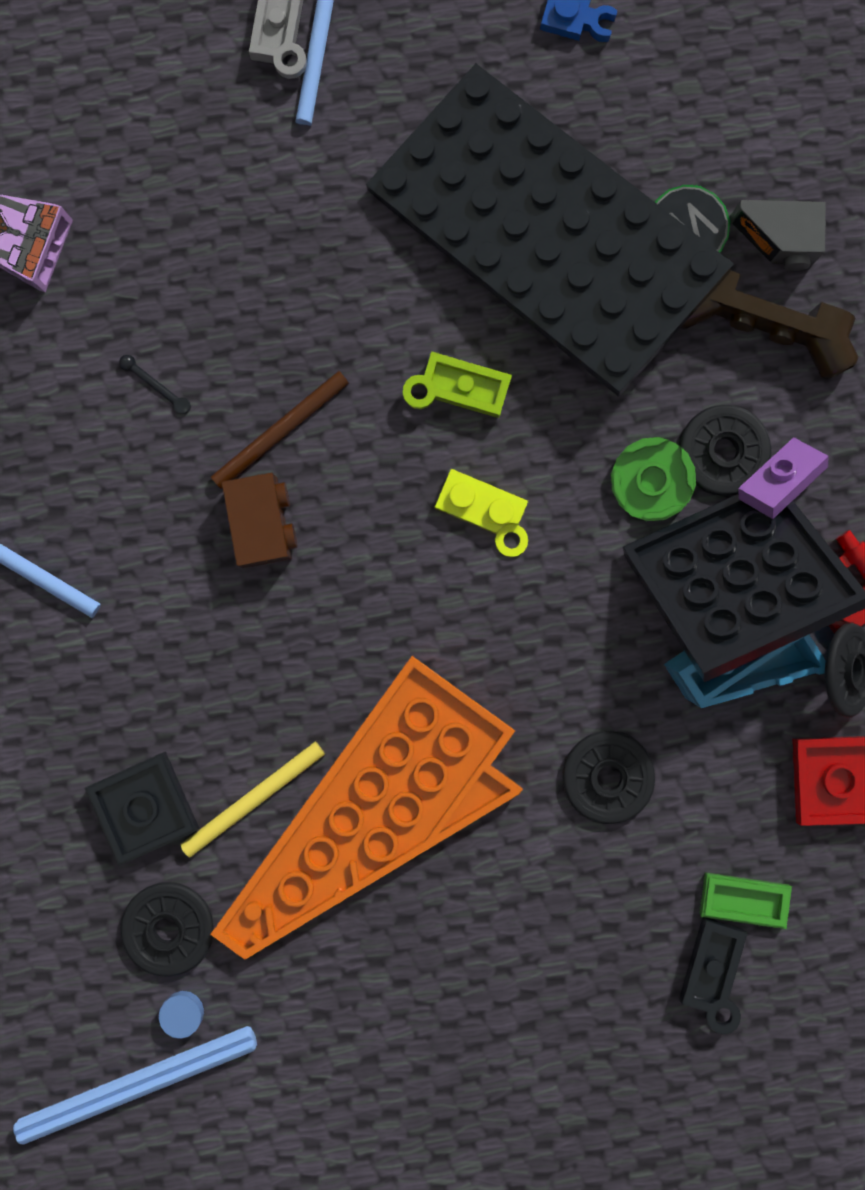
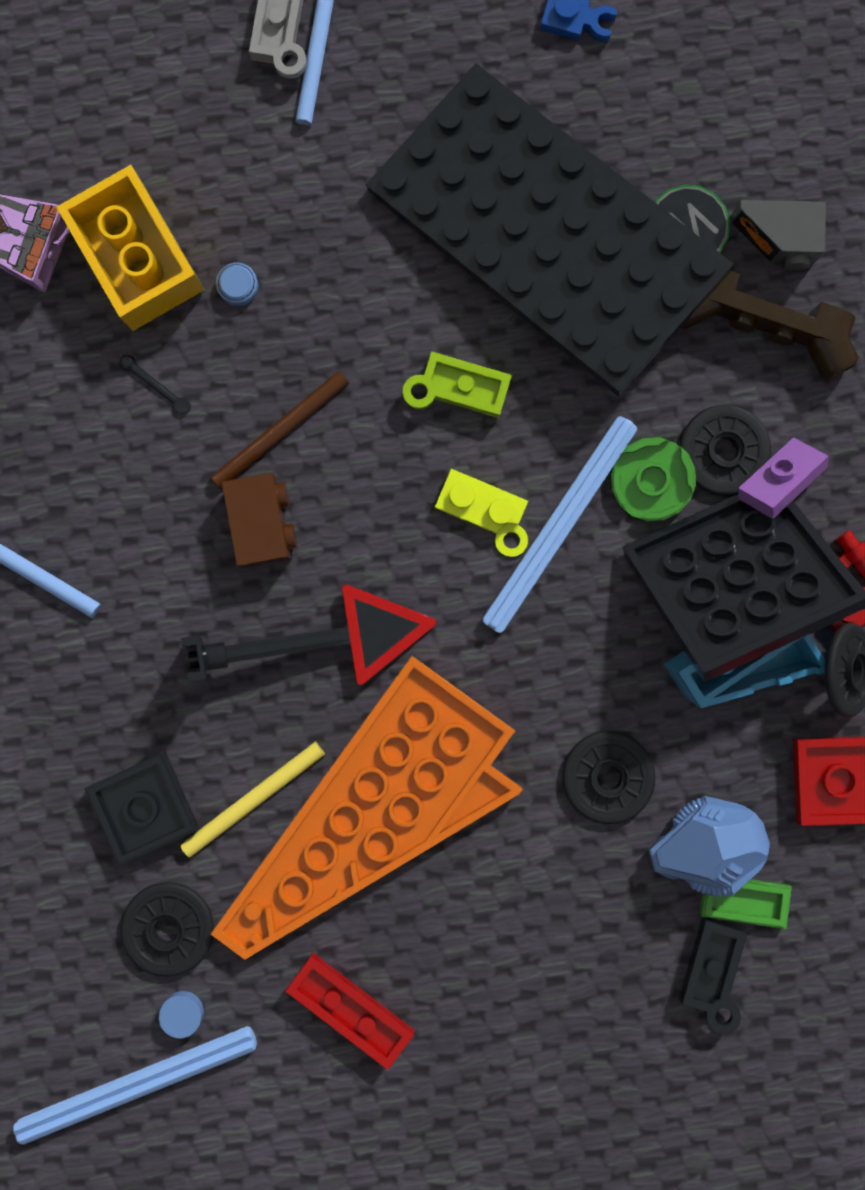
none -> yellow brick [56,165,205,331]
none -> black piece [181,584,436,685]
none -> medium blue piece [216,262,259,306]
none -> red plate [285,952,414,1070]
none -> light blue axle [482,416,637,633]
none -> medium blue helmet [649,796,770,897]

